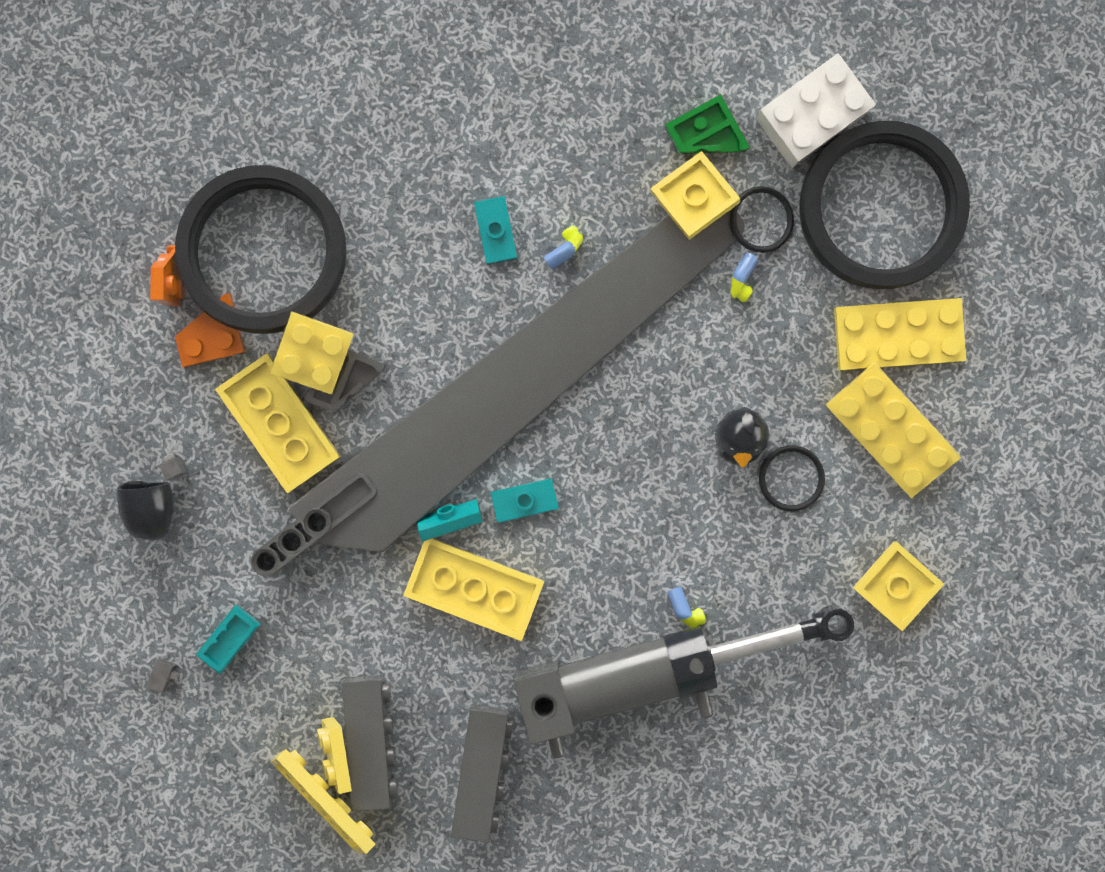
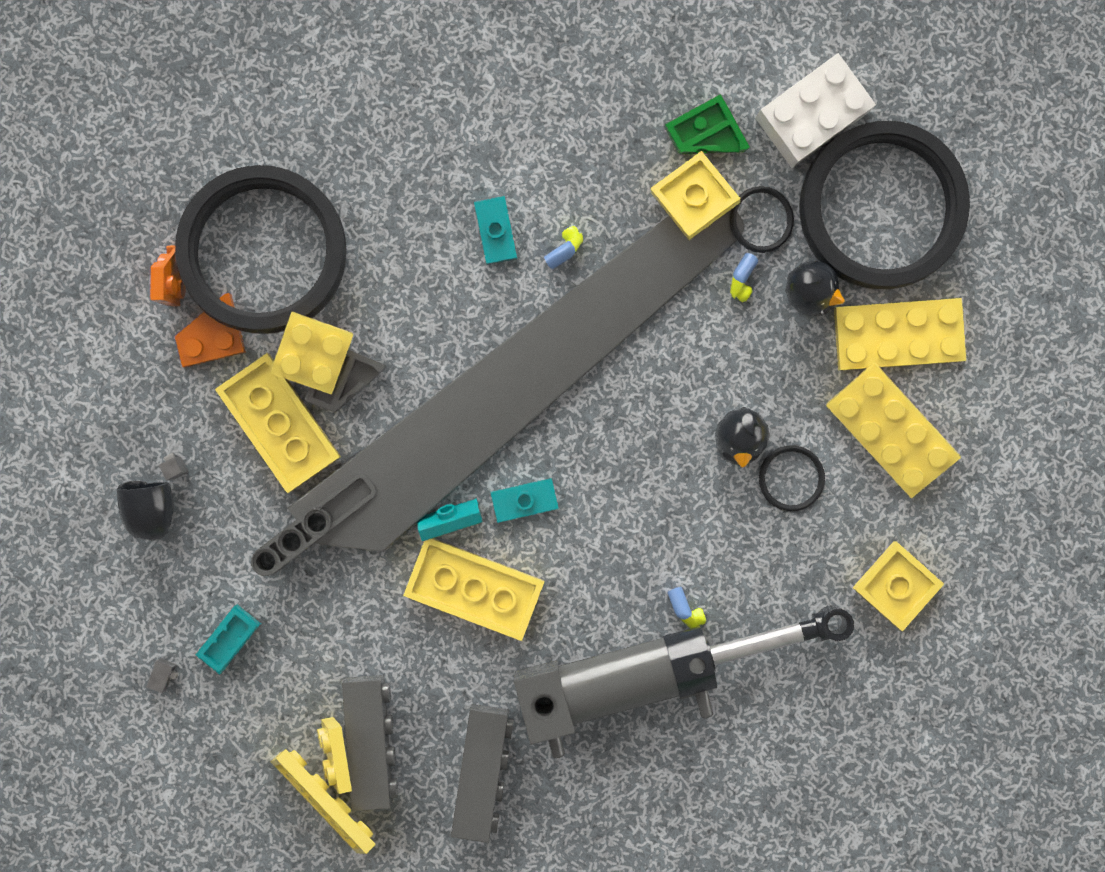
none -> black piece [785,261,844,316]

